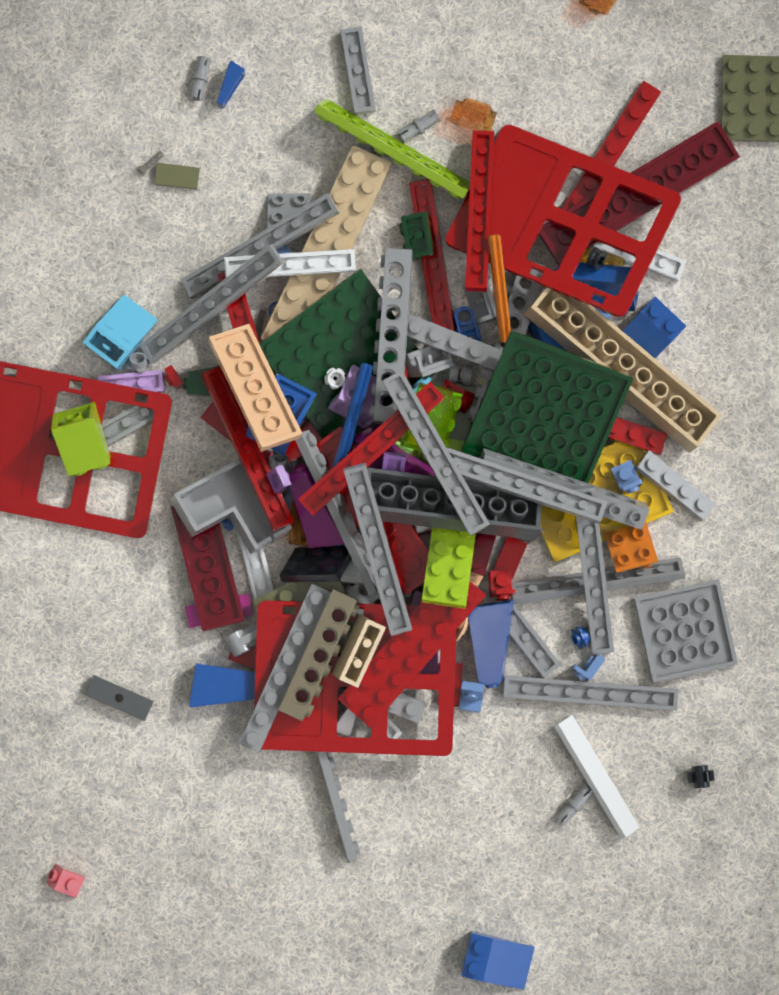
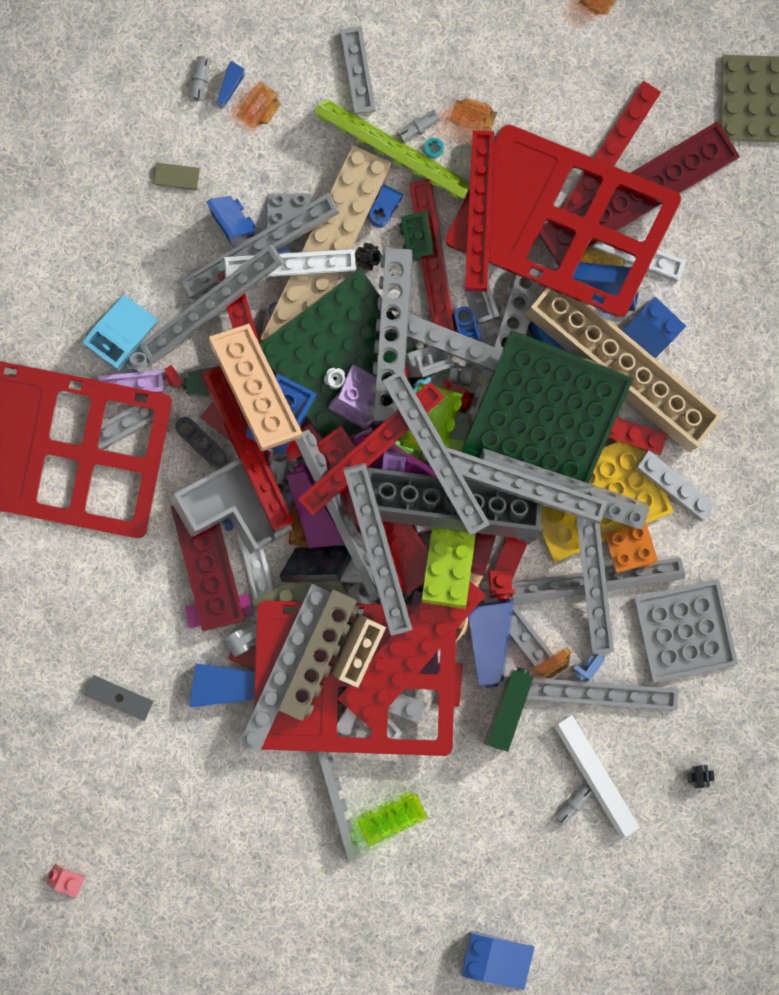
lime slope [51,402,110,476] -> none
clear smoke piece [136,151,164,176] -> none
medium lavender plate [266,465,291,494] -> none
blue axle [333,363,373,467] -> none
medium blue bracket [459,681,484,713] -> none
orange axle [488,234,511,343] -> none
blue plate [571,626,591,649] -> none
black bush [587,248,607,270] -> none
medium blue bracket [610,460,643,494] -> none
none -> black beam [175,417,227,468]
none -> blue slope [206,195,256,248]
none -> clear orange slope [236,81,281,129]
none -> black gear [355,242,381,270]
none -> clear neon green slope [357,791,428,847]
none -> blue piece [370,184,404,228]
none -> teal bush [424,138,444,158]
none -> dark green slope [483,667,534,752]
none -> clear orange slope [530,647,571,679]

